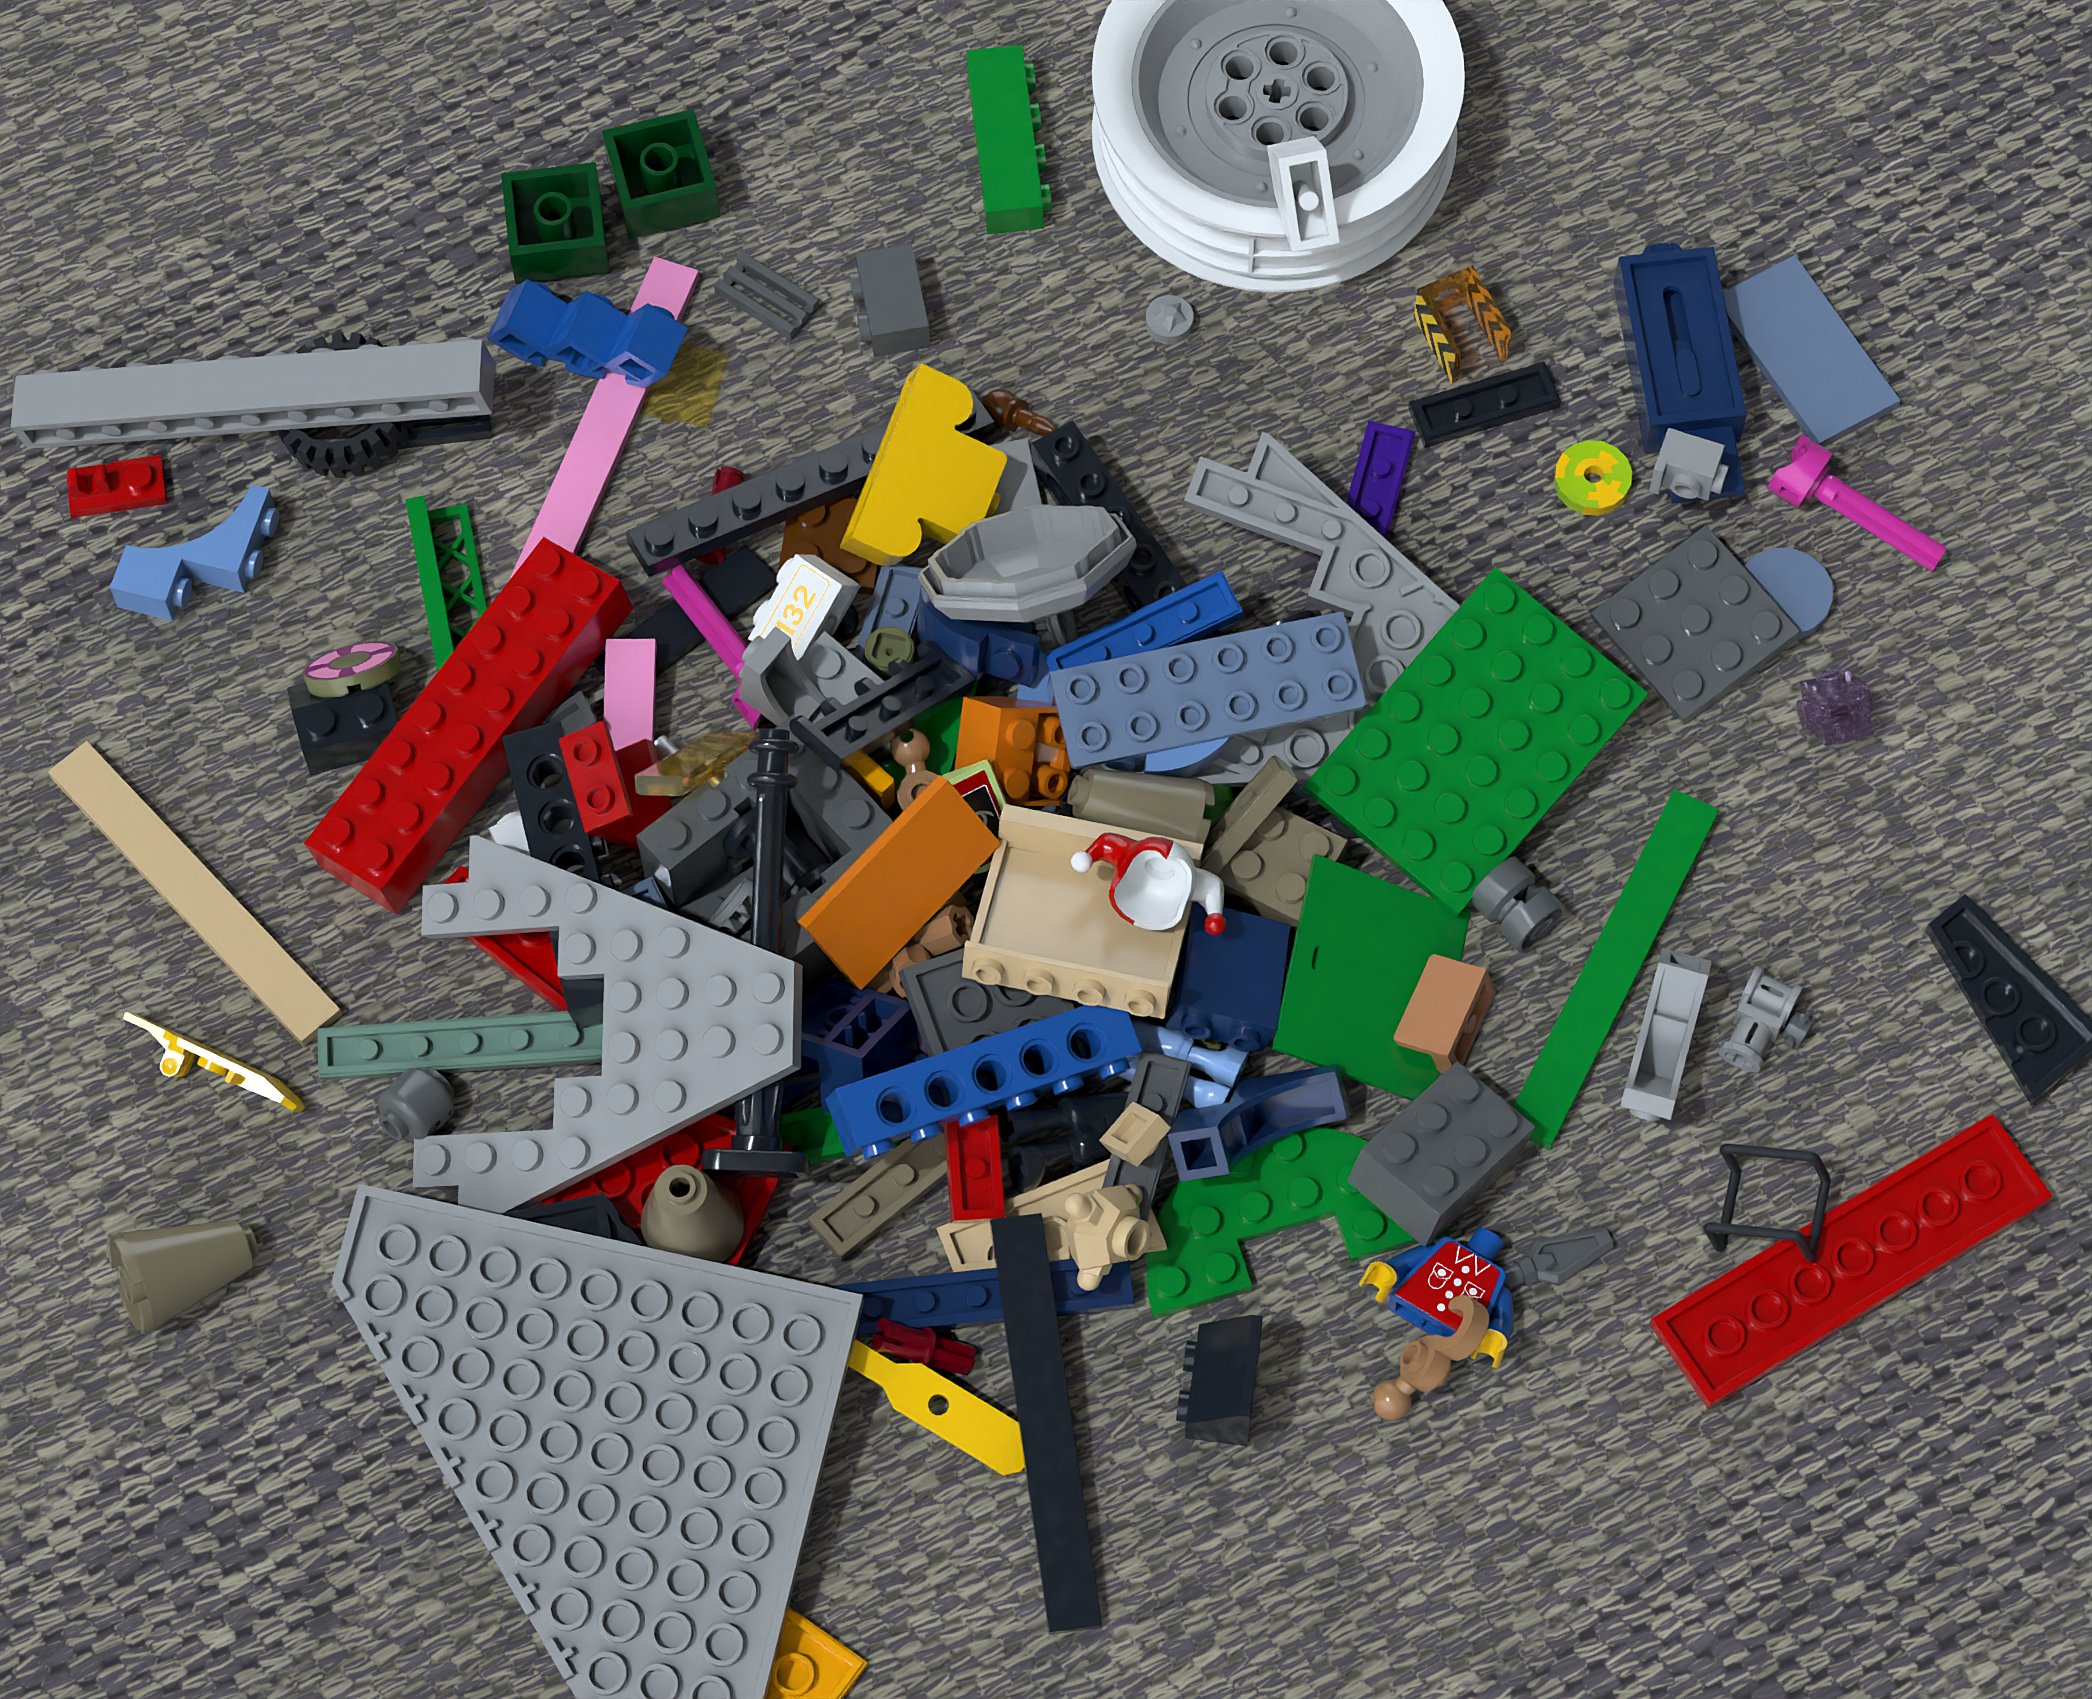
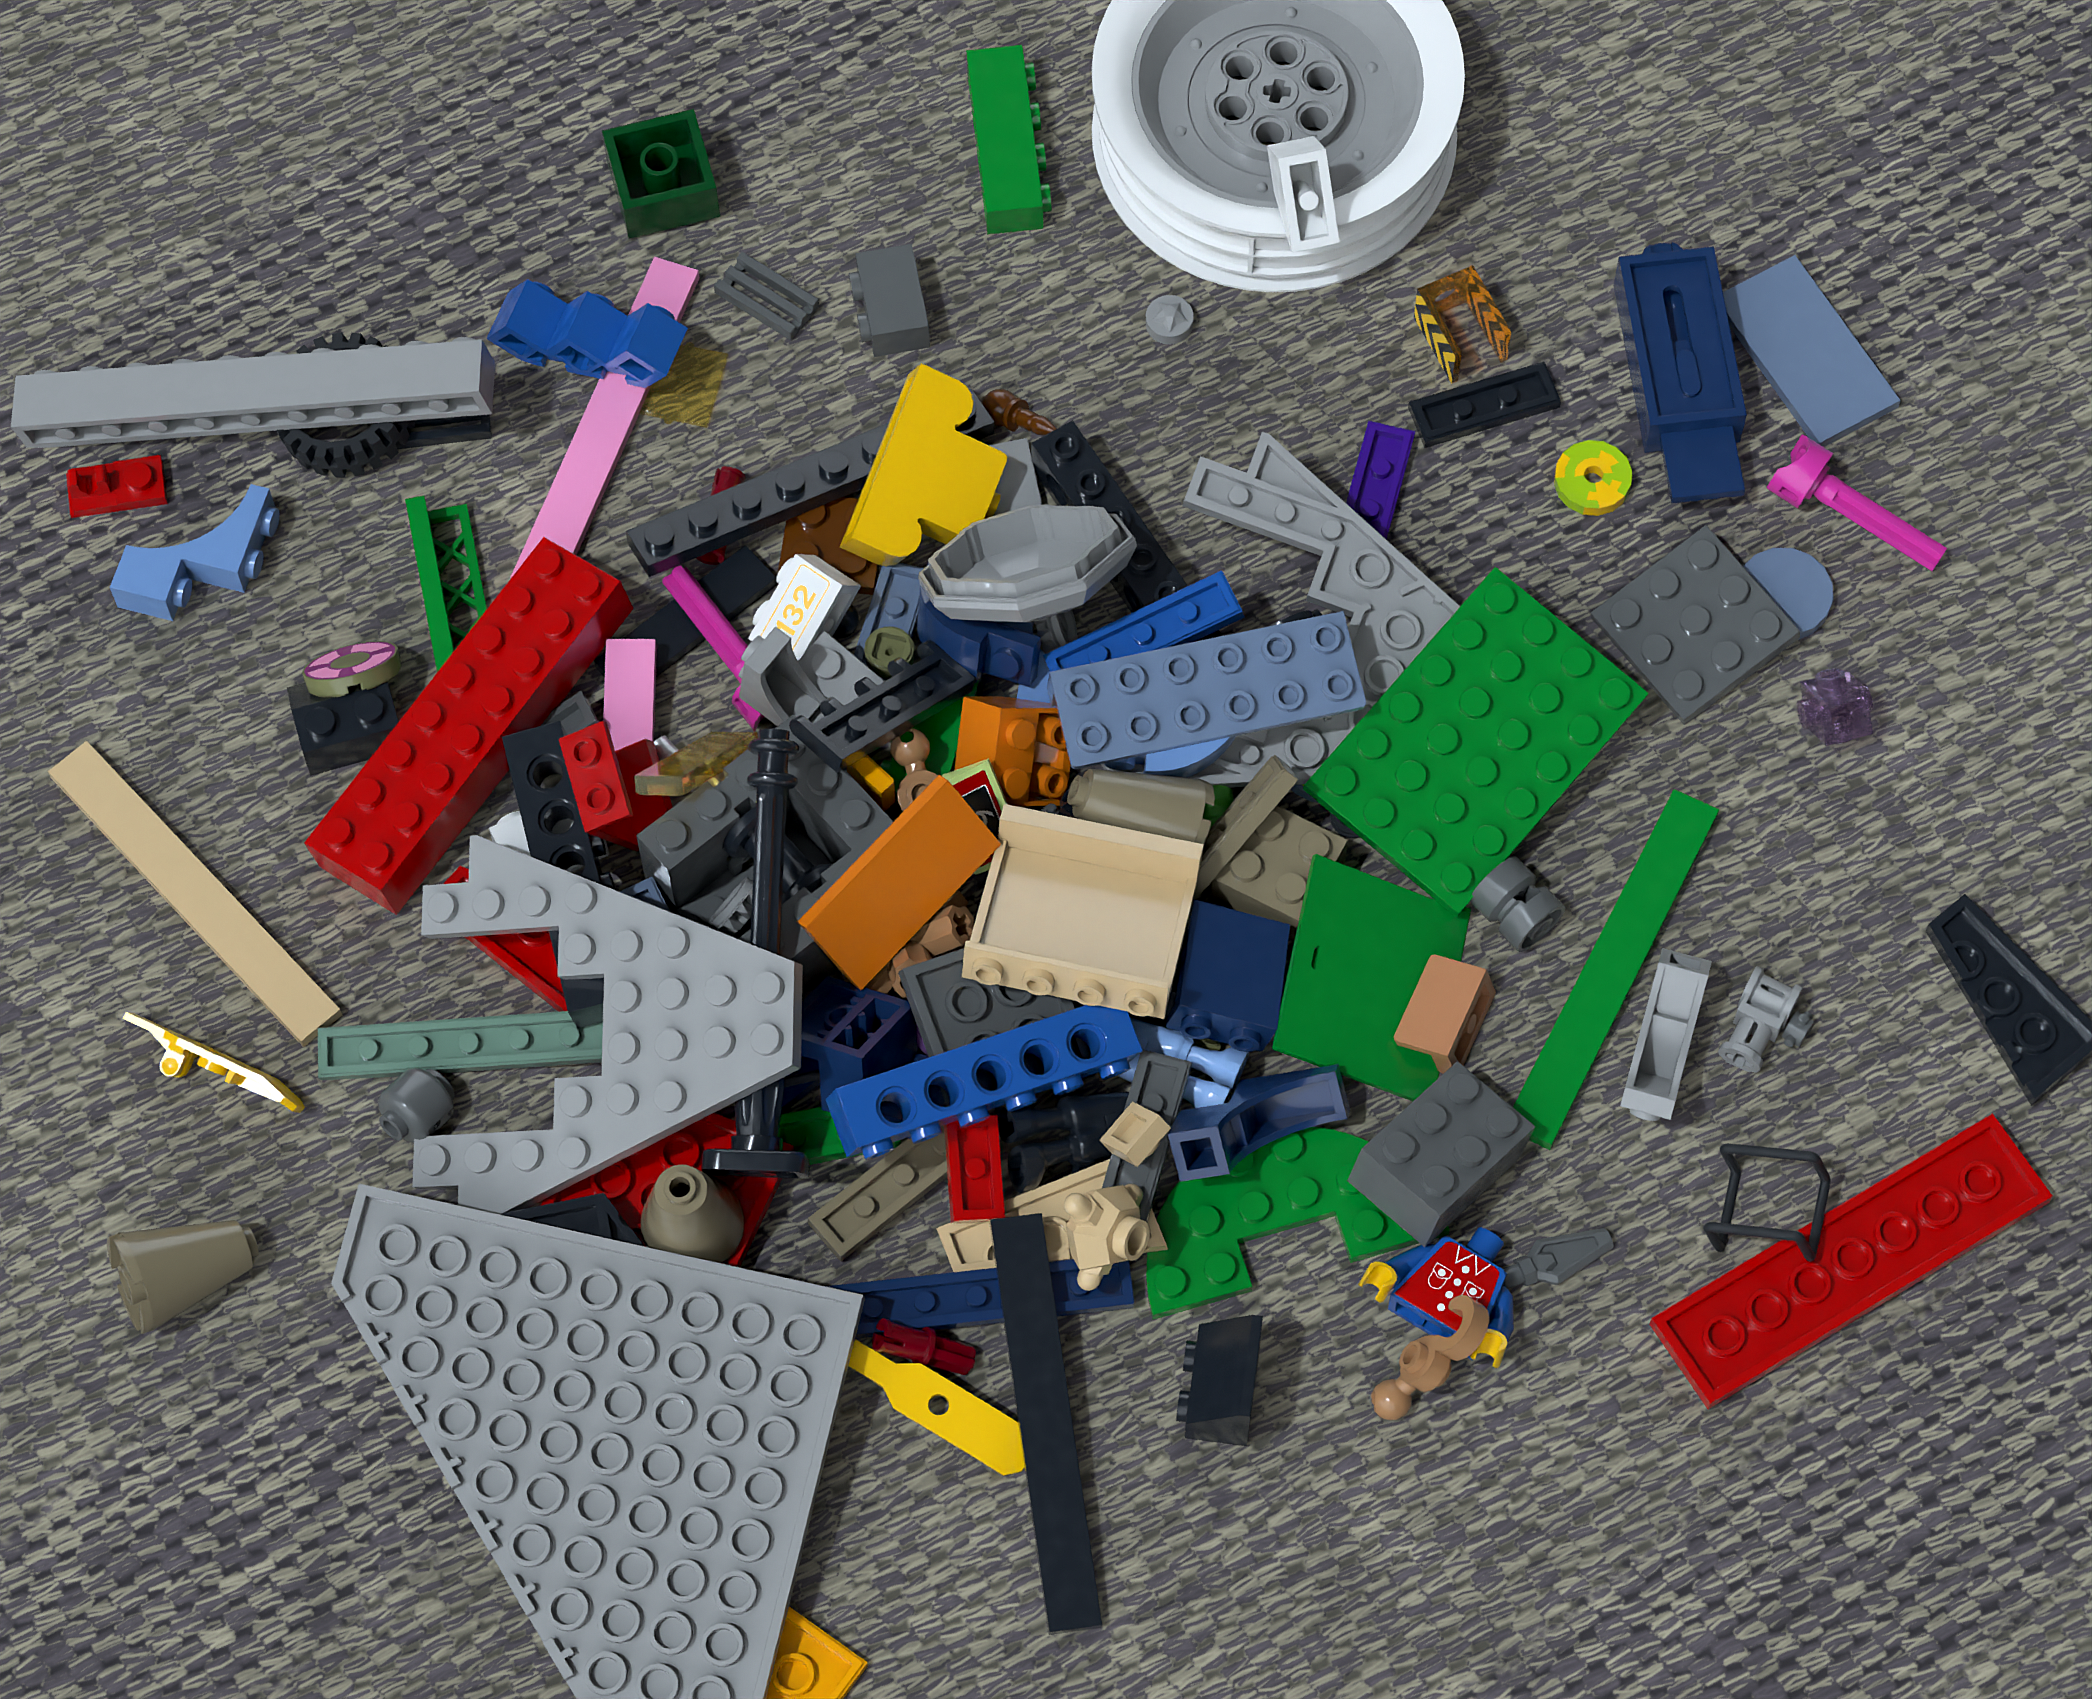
dark green brick [501,162,610,284] -> none
white piece [1071,832,1227,936] -> none
light grey brick [1649,428,1729,501] -> none

